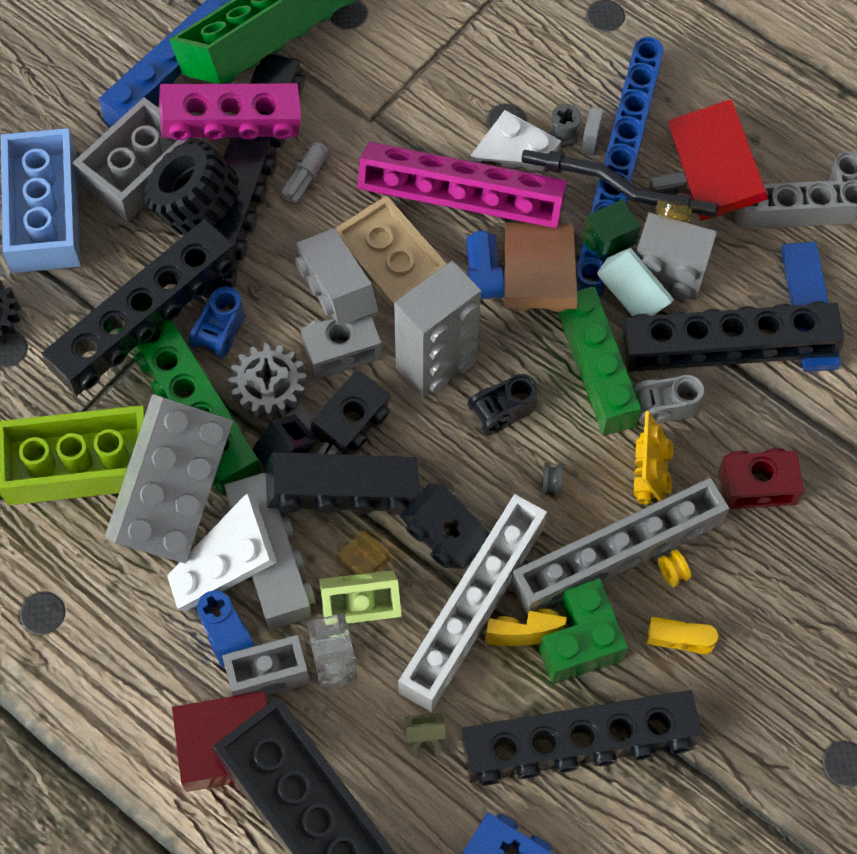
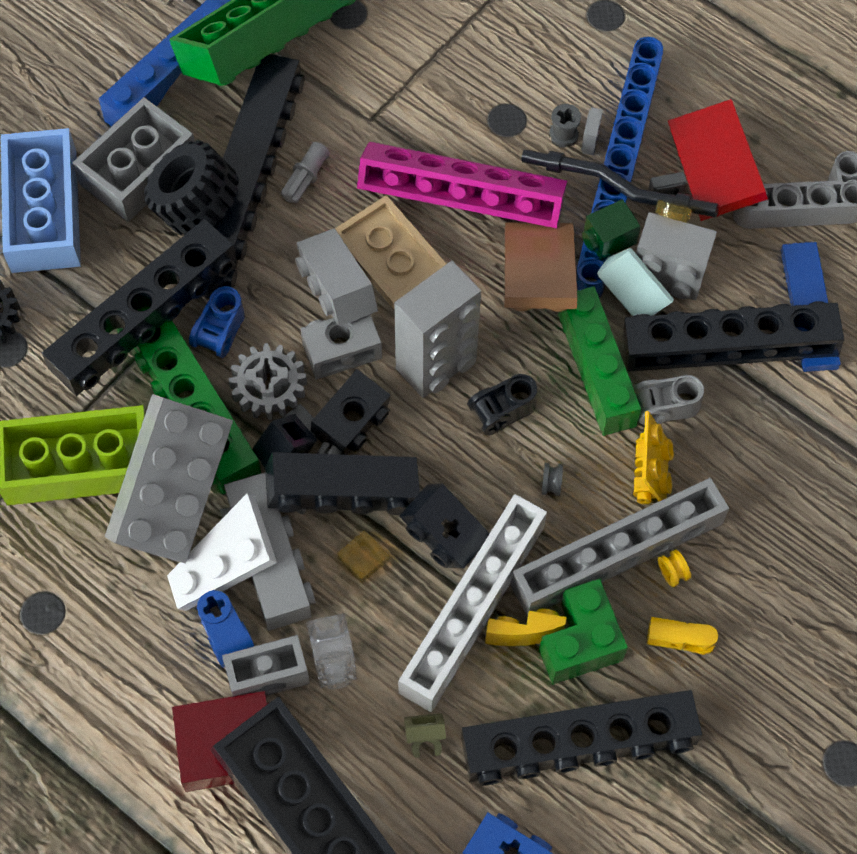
dark pink brick [159,83,301,140] -> none
yellowish green brick [319,570,402,626] -> none
blue piece [466,231,504,299] -> none
white wing [470,110,561,171] -> none
dark red brick [719,448,804,510] -> none

